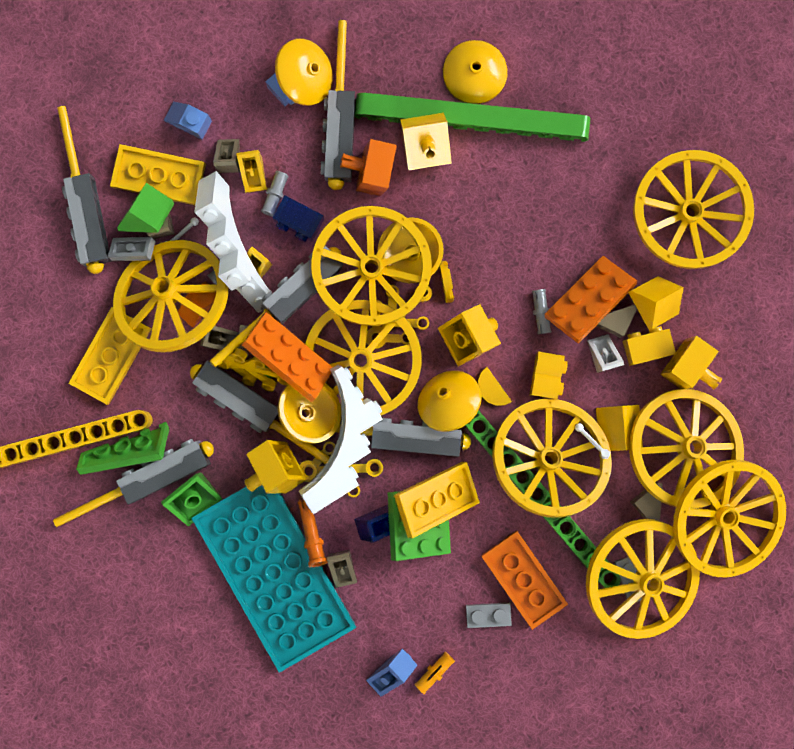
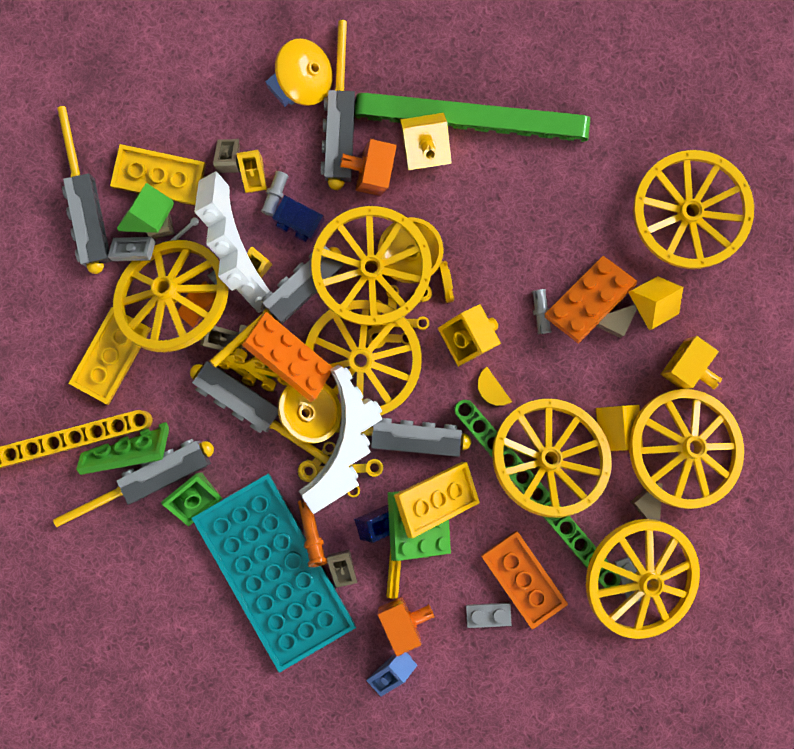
medium blue slope [164,101,212,140] -> none
yellow brick [244,440,307,493] -> none
light orange pin [415,652,455,694] -> none
yellow dish [417,371,482,432] -> none
yellow dish [443,40,507,104] -> none
yellow brick [530,352,568,399] -> none
white hinge [575,423,610,459] -> none
white slope [587,334,624,373] -> none
yellow brick [623,326,676,366] -> none
yellow wheel [673,460,786,577] -> none
none -> orange brick [378,597,435,656]
none -> yellow axle [386,548,401,599]

